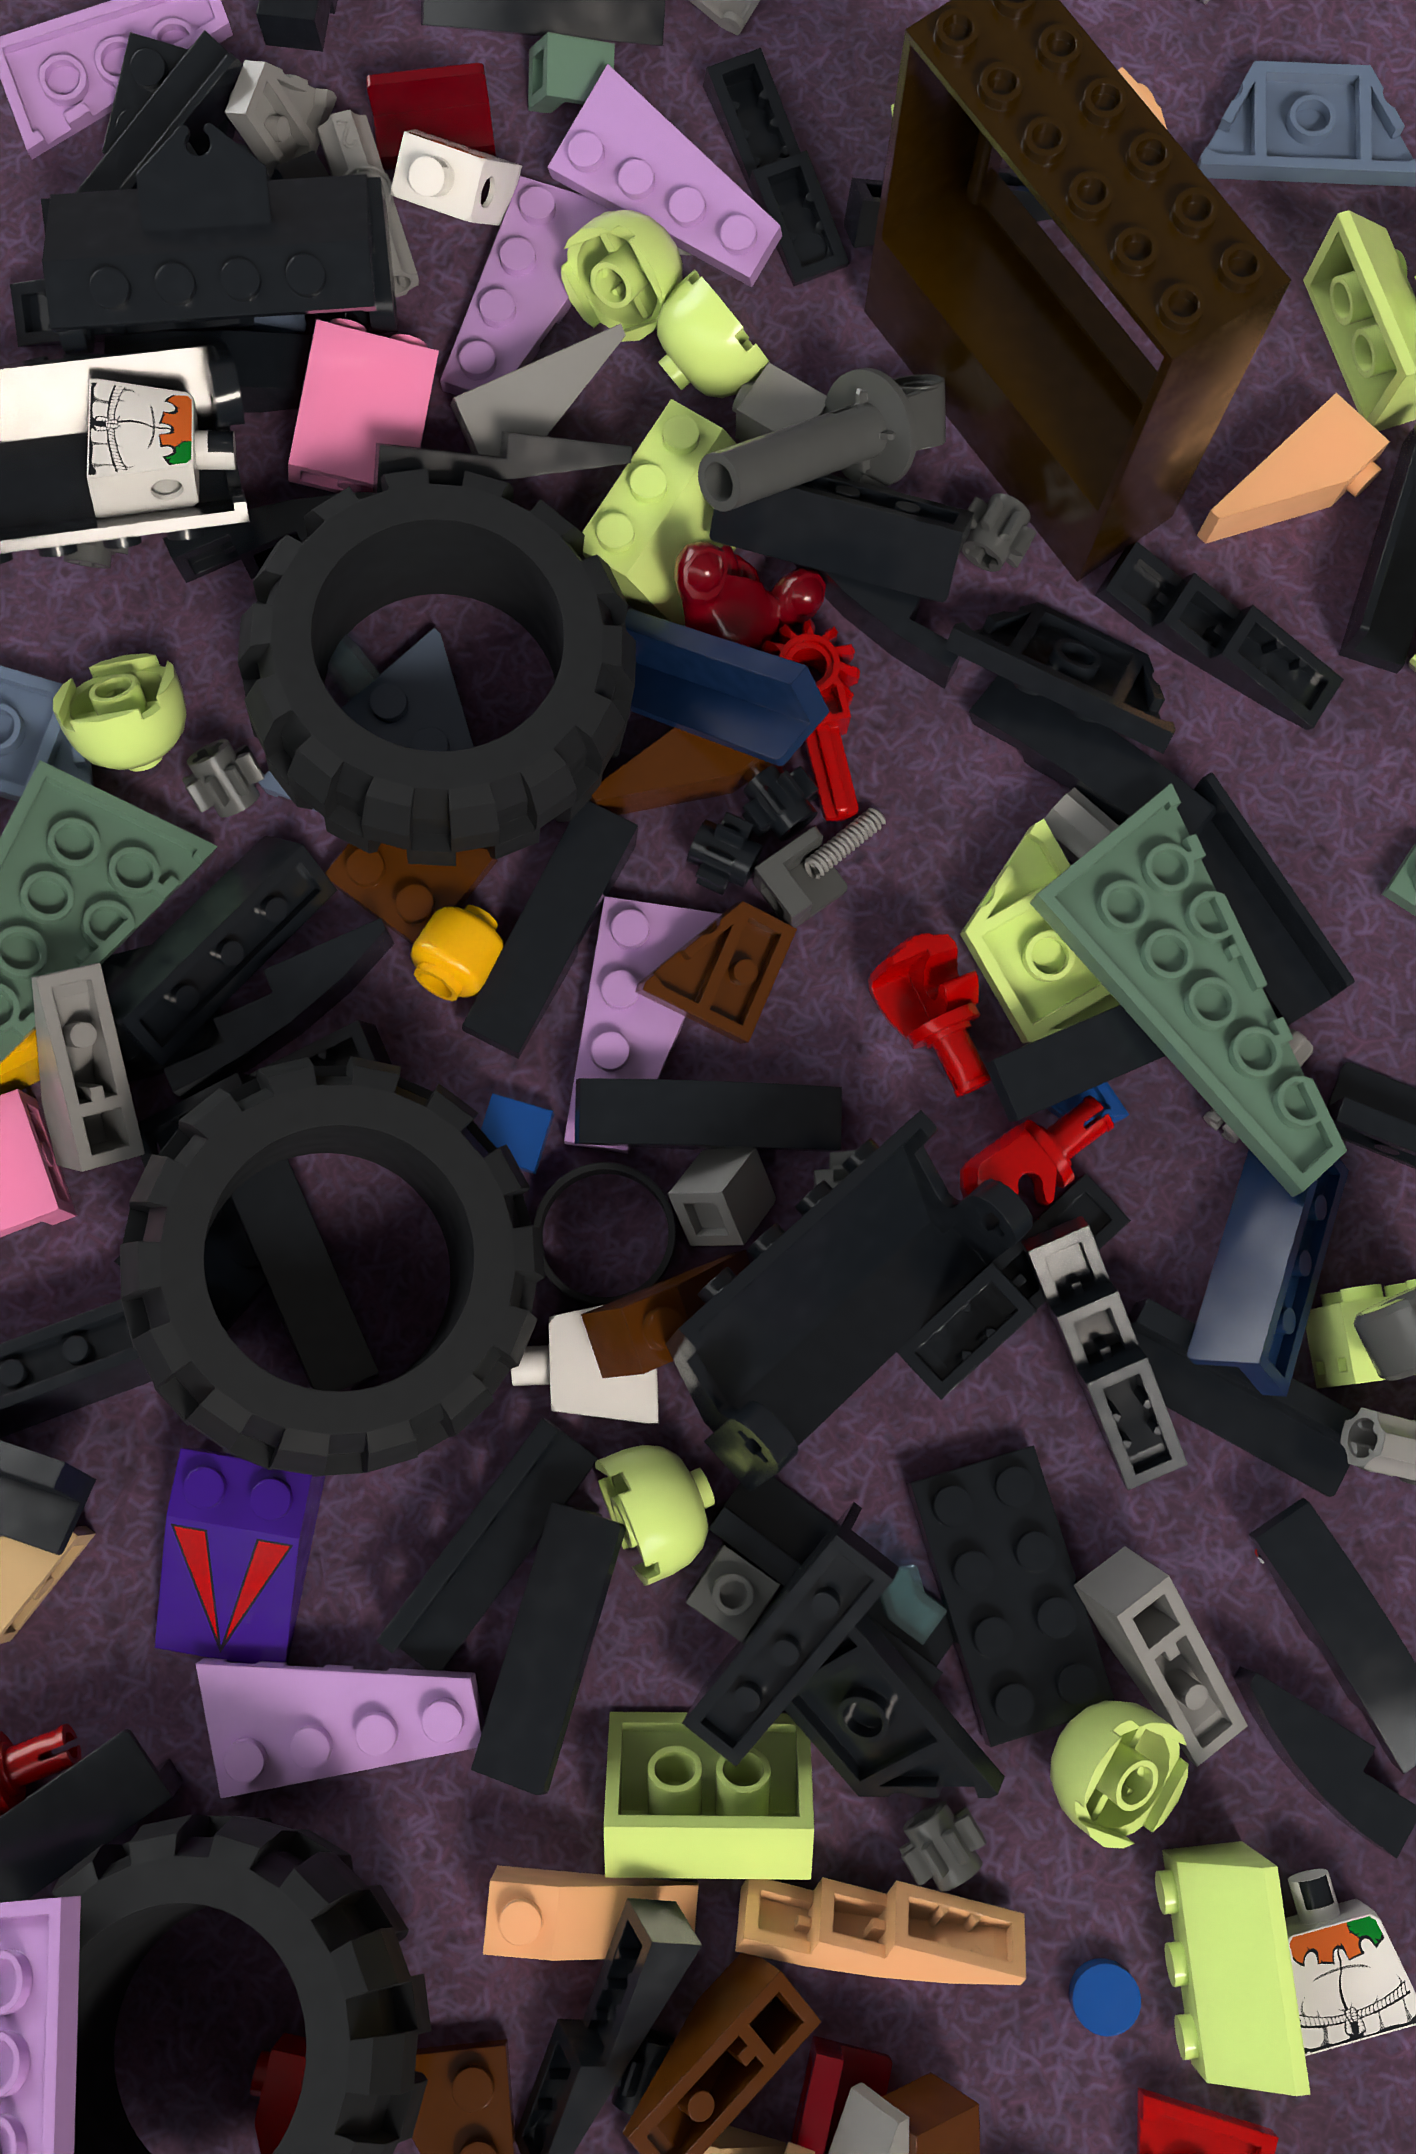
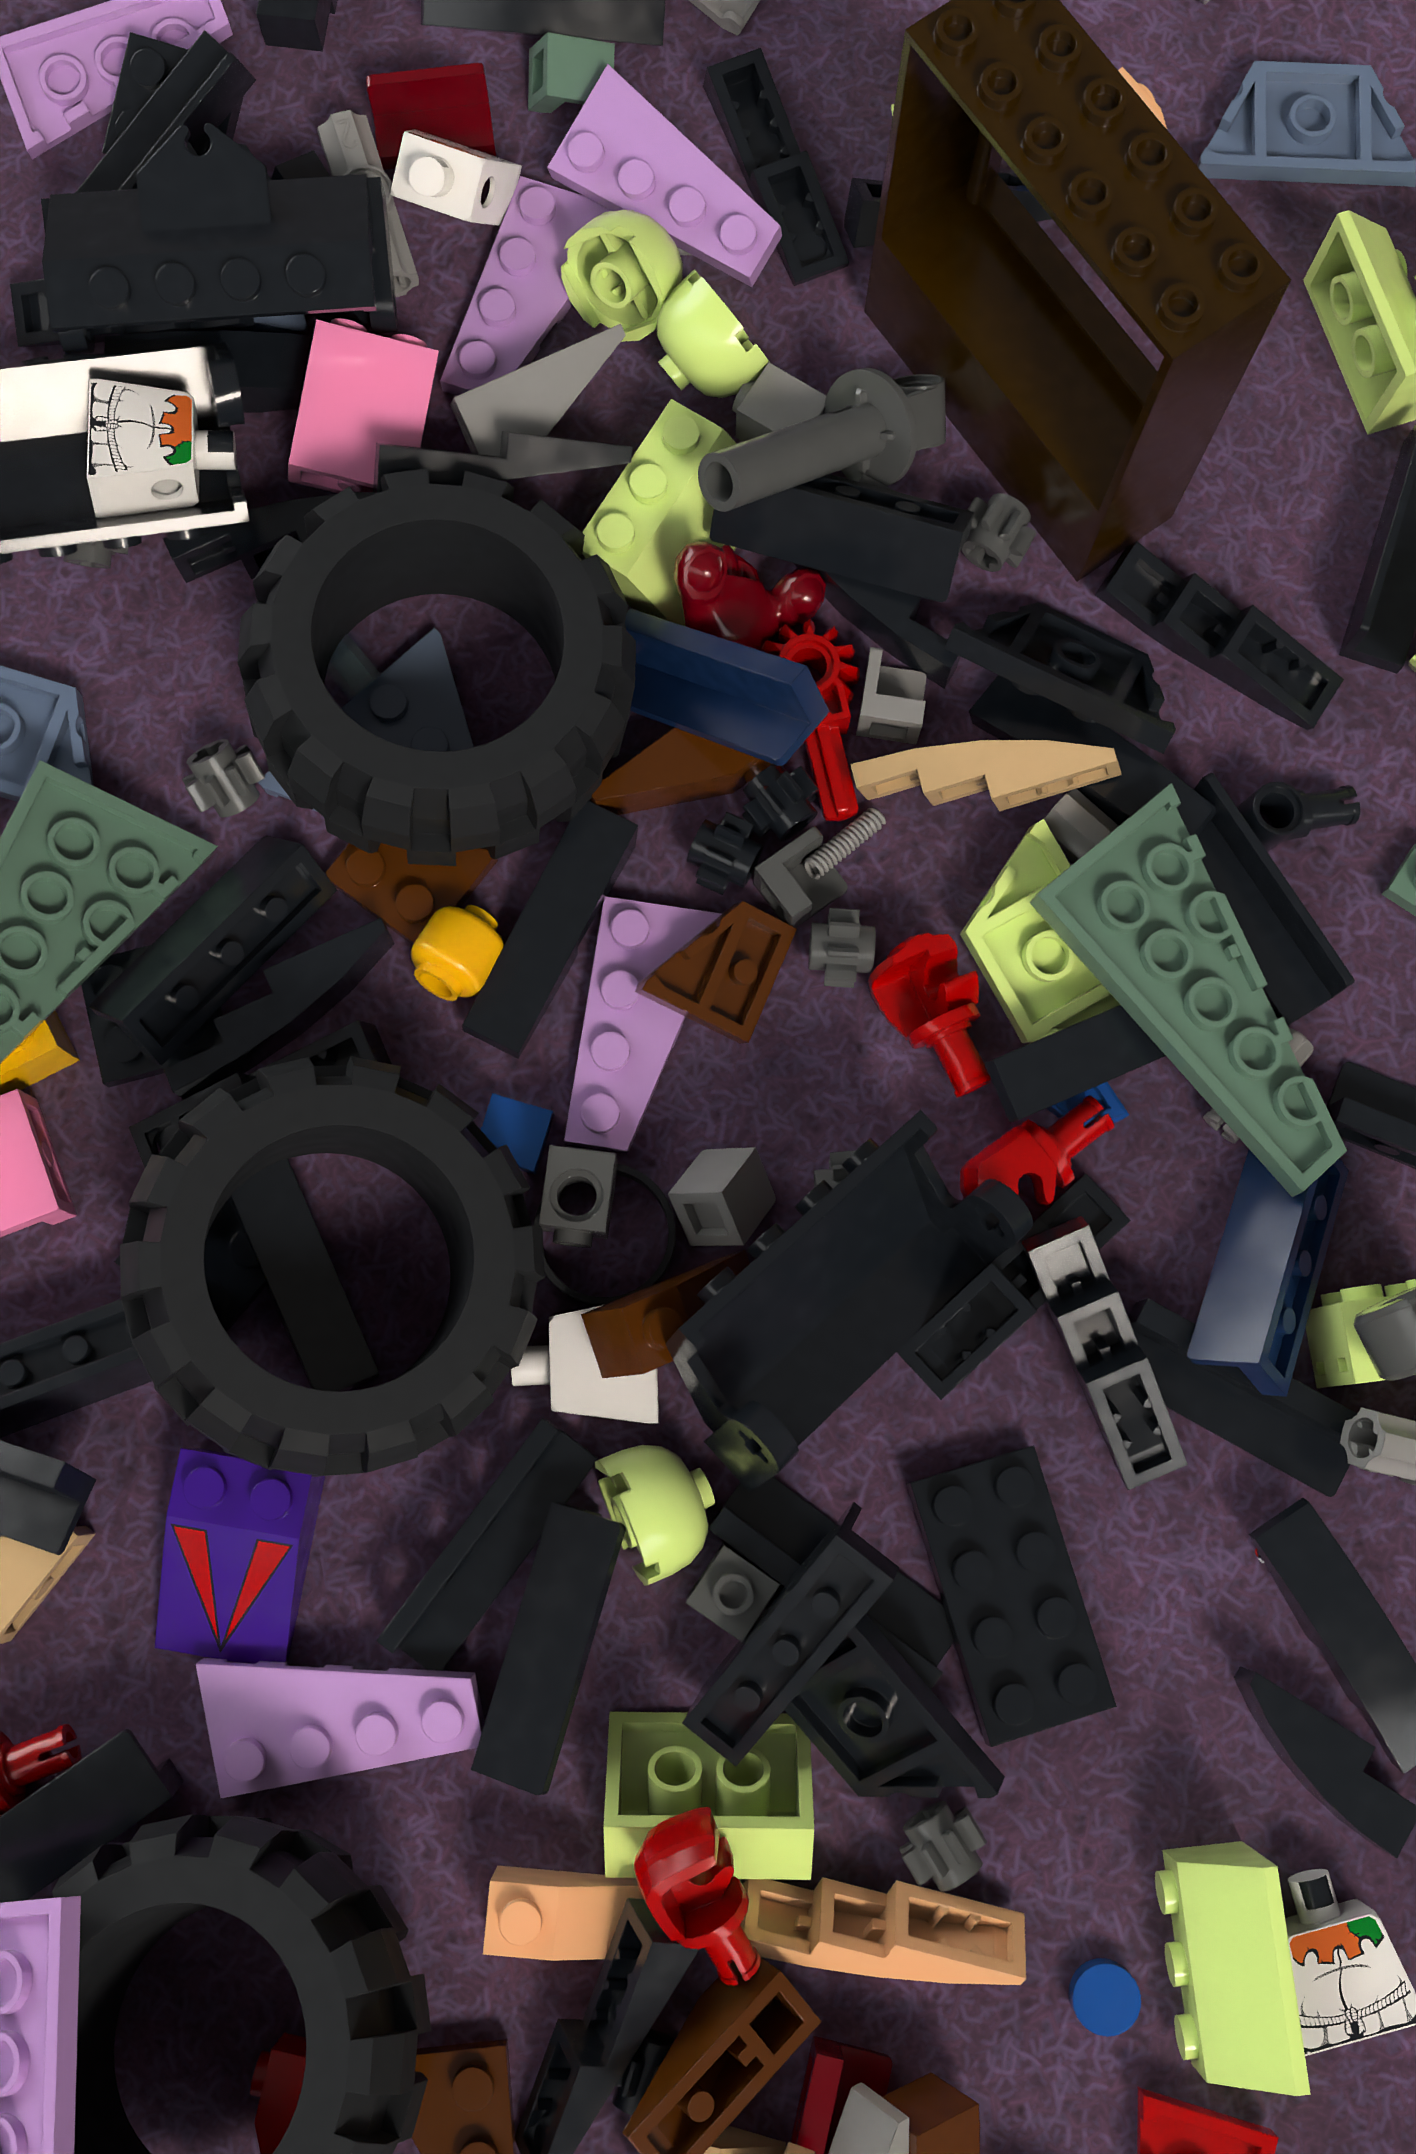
light grey slope [31,963,145,1172] -> none
yellowish green cylinder [53,653,186,772] -> none
light grey wing [225,60,337,177] -> none
black slope [574,1078,842,1152] -> none
clear light blue piece [880,1564,947,1645] -> none
yellowish green cylinder [1050,1701,1189,1848] -> none
light grey slope [1074,1546,1248,1767] -> none
light nougat slope [1197,393,1390,544] -> none
none -> dark grey brick [539,1145,618,1248]
none -> red piece [634,1807,761,1986]
none -> dark grey gear [808,908,876,988]
none -> tan slope [850,740,1122,812]
none -> light grey panel [856,647,927,744]
none -> black pin [1237,782,1360,852]

